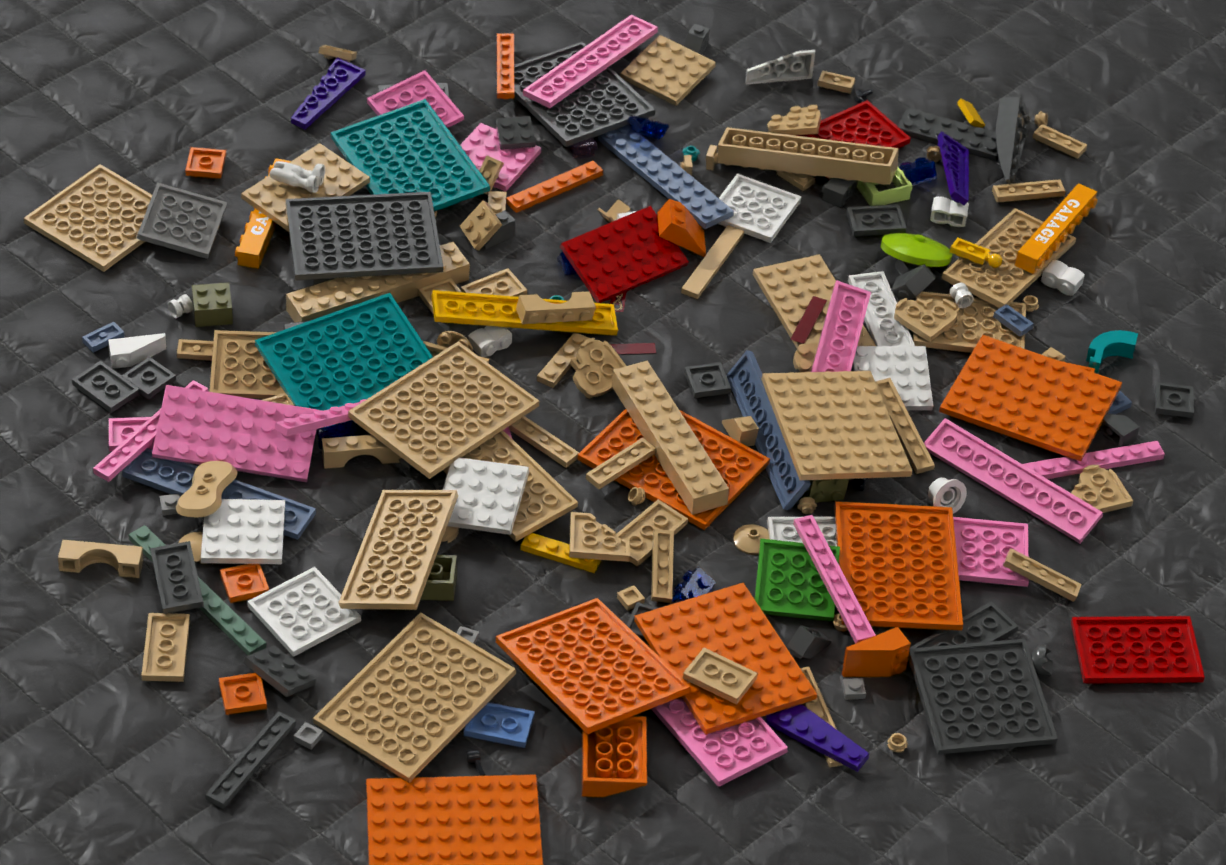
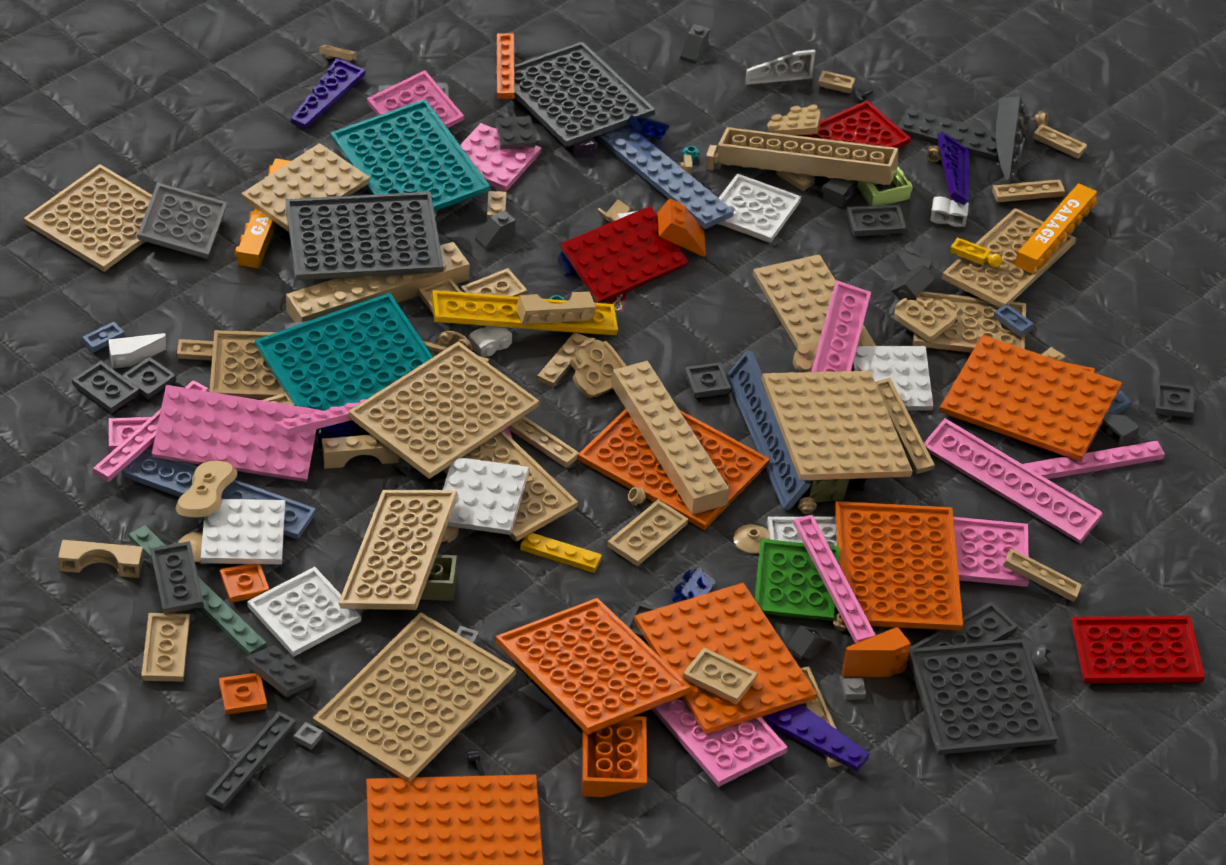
light grey plate [159,494,180,516] -> none
white wheel [168,294,194,318] -> none
orange plate [185,147,226,179] -> none
olive brick [192,283,233,327] -> none
white piece [269,161,325,193] -> none
tan plate [460,201,502,251] -> none
medium blue plate [464,702,535,748] -> none
tan plate [479,155,504,195] -> none
orange plate [506,161,603,213] -> none
bright pink plate [523,15,658,108] -> none
tan plate [569,512,630,562] -> none
tan plate [586,438,656,490] -> none
dark red sticker [610,343,656,354] -> none
tan plate [617,585,645,611] -> none
tan plate [620,35,715,106] -> none
tan plate [651,529,674,603] -> none
tan tile [681,225,744,299] -> none
tan slope [722,416,759,447] -> none
dark red sticker [790,296,827,344] -> none
white plate [848,271,915,346] -> none
lime dish [881,233,953,267] -> none
tan plate [887,733,908,753] -> none
clear blue bracket [899,157,937,186] -> none
white piece [928,478,967,514] -> none
white wheel [950,283,974,308] -> none
yellow tile [957,98,985,128] -> none
tan plate [1021,295,1039,312] -> none
white brick [1041,260,1085,296] -> none
tan plate [1071,464,1133,513] -> none
teal arch [1086,330,1138,374] -> none

